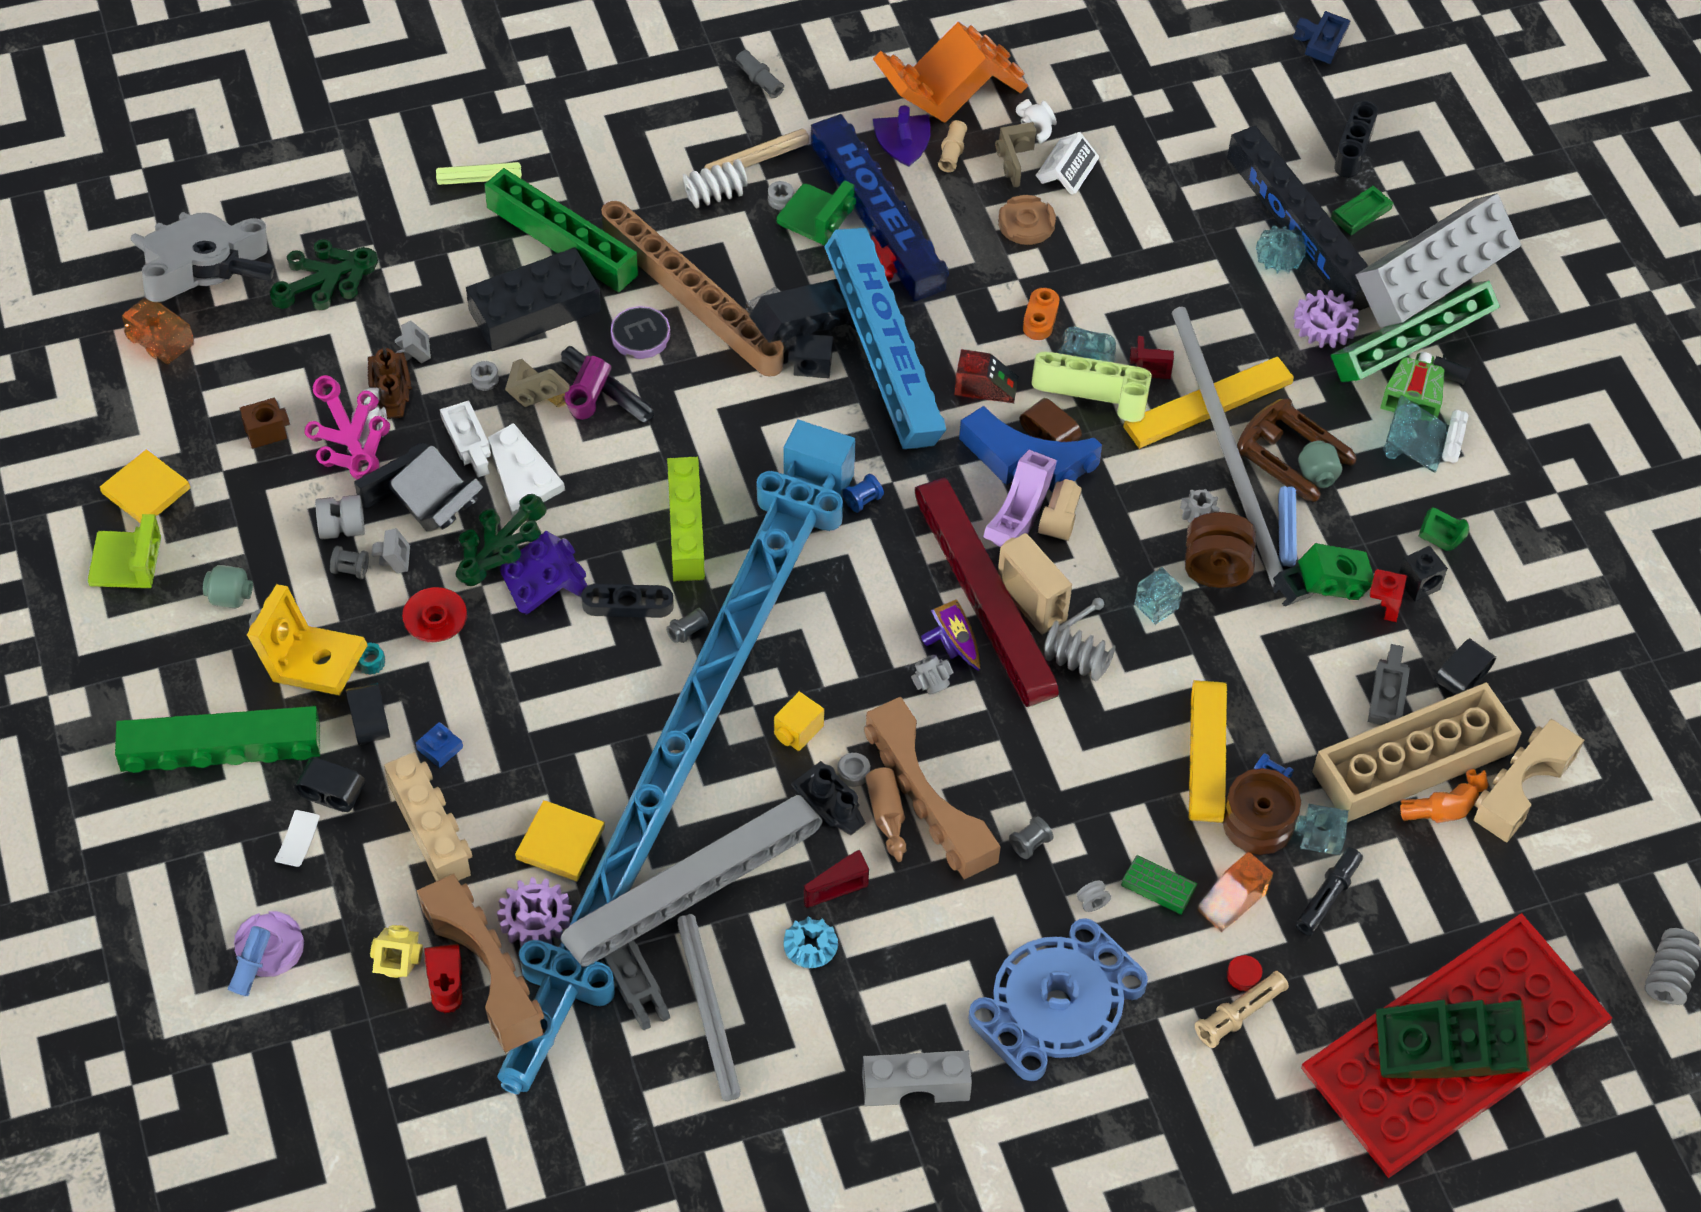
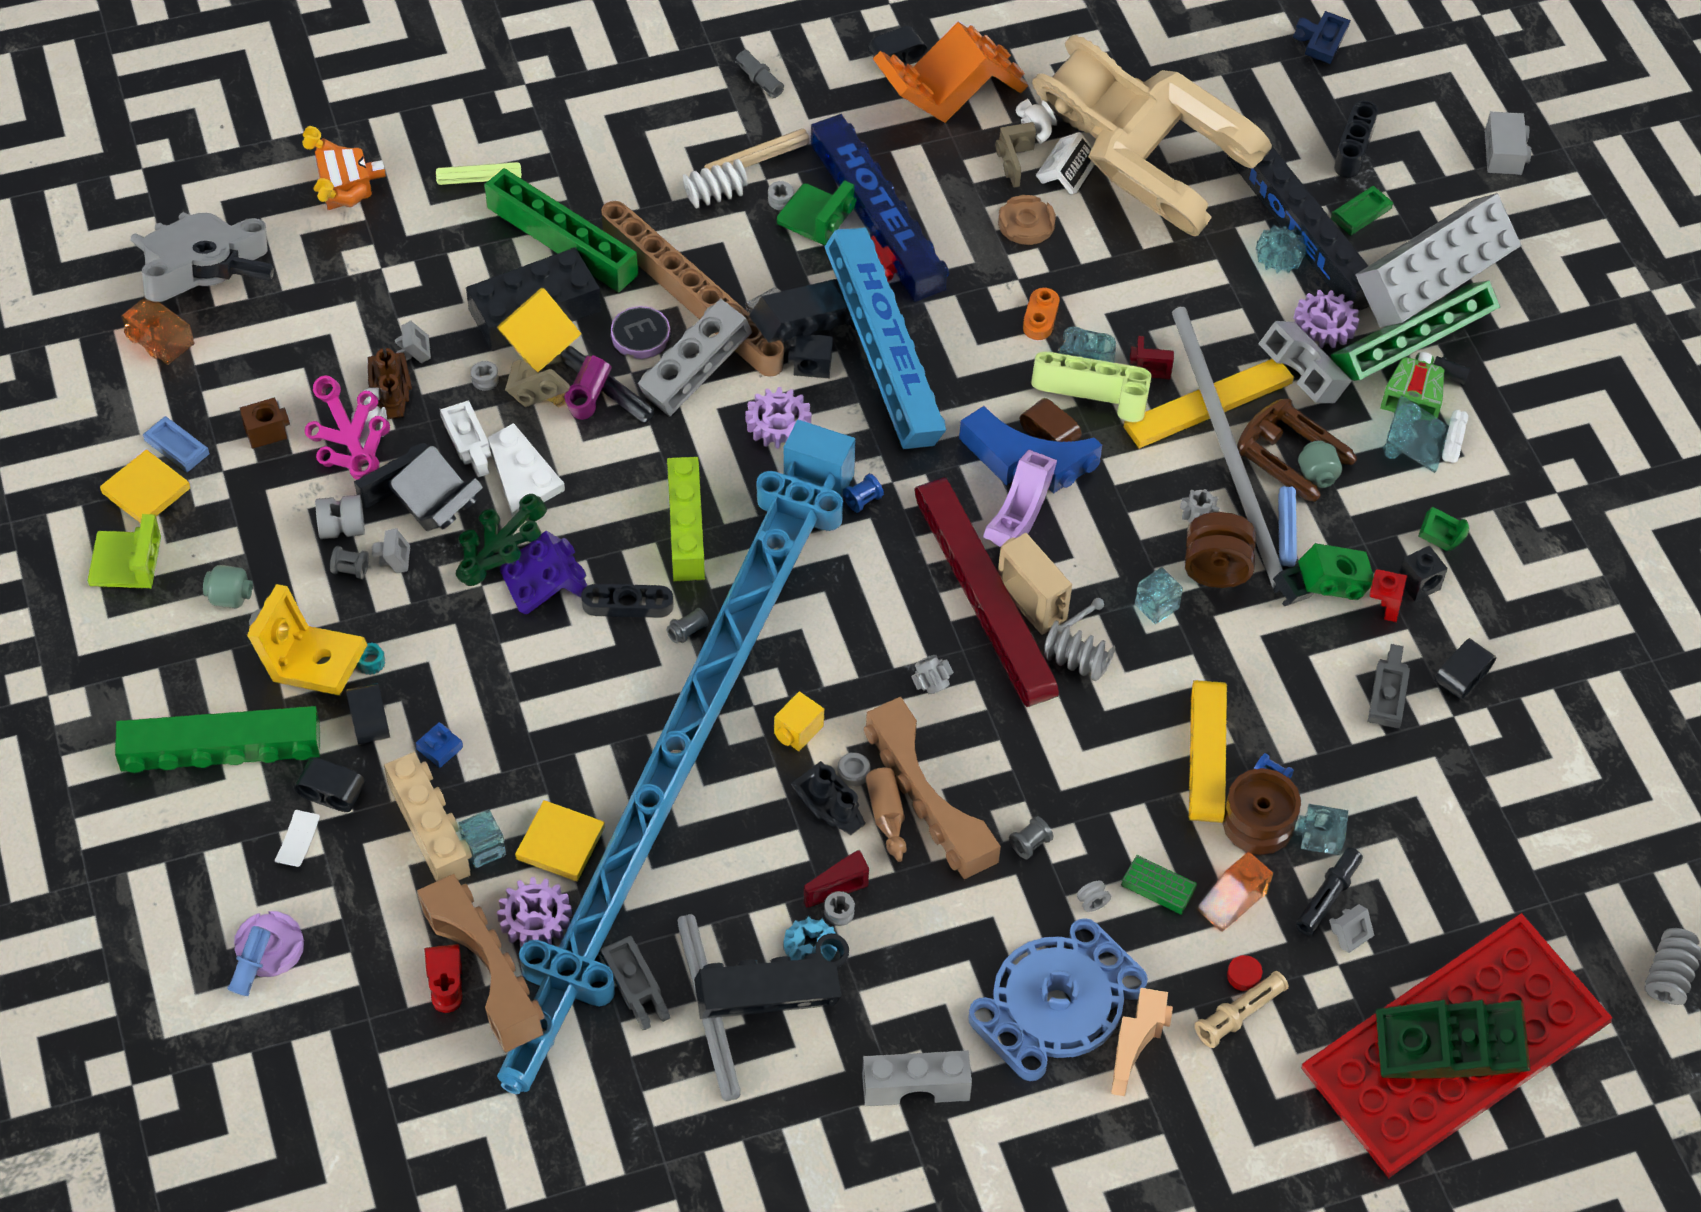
dark green plant [270,239,378,310] -> none
light yellow brick [370,925,423,978] -> none
red dish [402,587,467,642] -> none
light grey beam [561,795,822,967] -> none
dark purple shield [873,105,930,167] -> none
shield [921,599,980,671] -> none
tan pin [938,120,967,172] -> none
clear red slope [955,349,1019,404] -> none
tan piece [1038,479,1082,541] -> none
tan brick [1312,682,1522,823] -> none
orange arm [1400,769,1488,823] -> none
tan arch [1474,718,1584,843] -> none
none -> medium blue tile [143,416,209,473]
none -> torso [302,126,386,210]
none -> clear light blue brick [458,809,506,868]
none -> yellow tile [497,288,581,372]
none -> light grey brick [638,298,752,417]
none -> black hinge [694,933,849,1019]
none -> lavender gear [745,387,812,448]
none -> light grey bush [824,891,855,926]
none -> black beam [868,26,928,66]
none -> tan arm [1032,35,1272,236]
none -> light nougat slope [1111,988,1173,1096]
none -> light grey arch [1259,321,1352,403]
none -> light grey tile [1329,904,1375,953]
none -> light grey brick [1485,111,1531,175]

